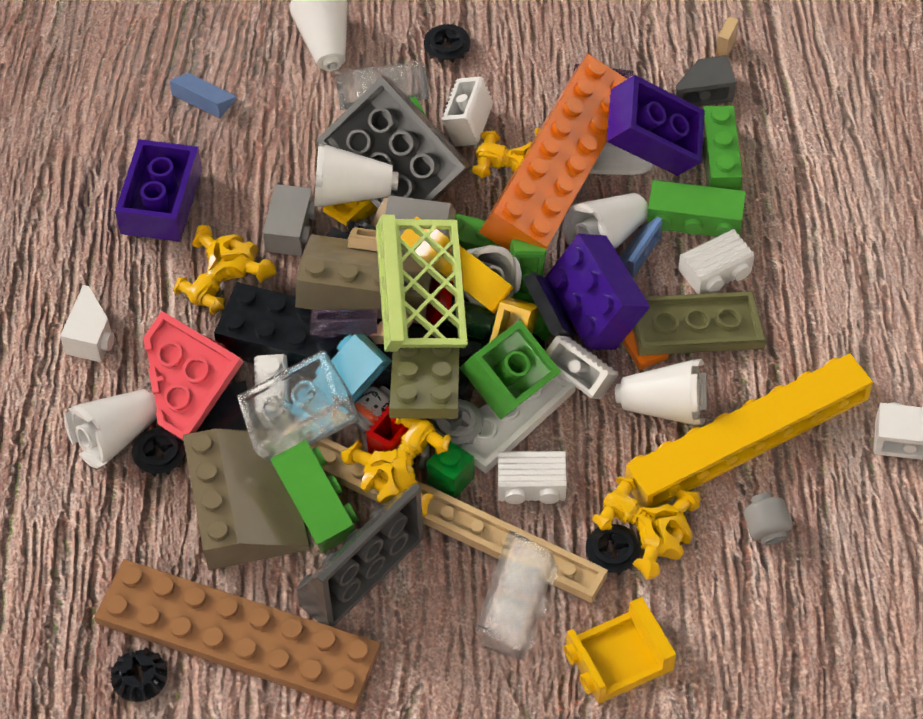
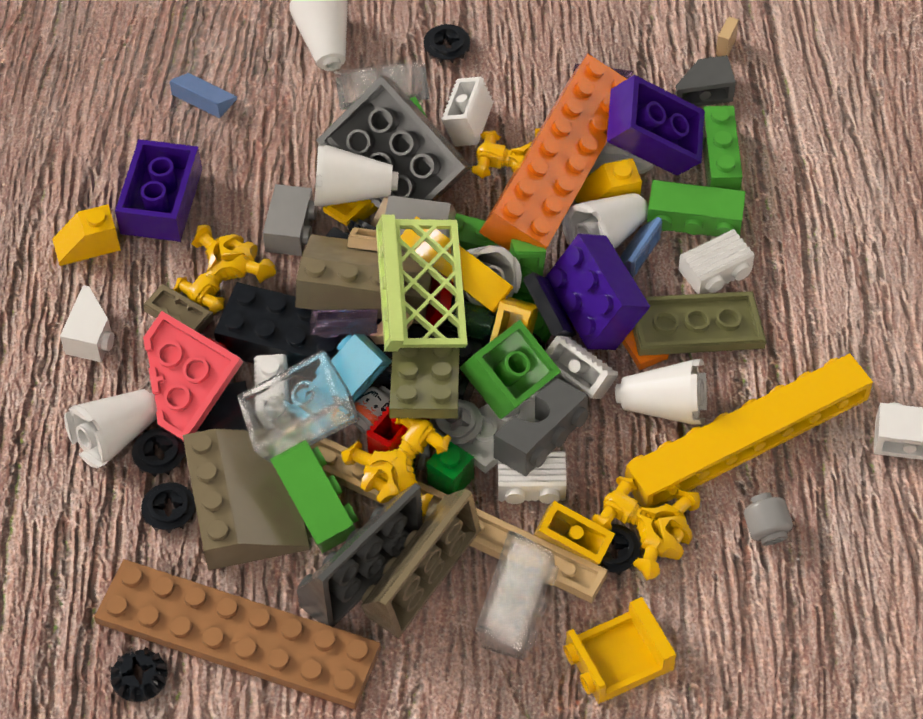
none -> yellow slope [52,204,121,266]
none -> black gear [141,482,196,533]
none -> dark tan plate [143,284,214,334]
none -> dark tan slope [361,489,481,639]
none -> dark grey arch [493,377,589,477]
none -> yellow slope [534,501,615,565]
none -> yellow slope [575,158,642,203]

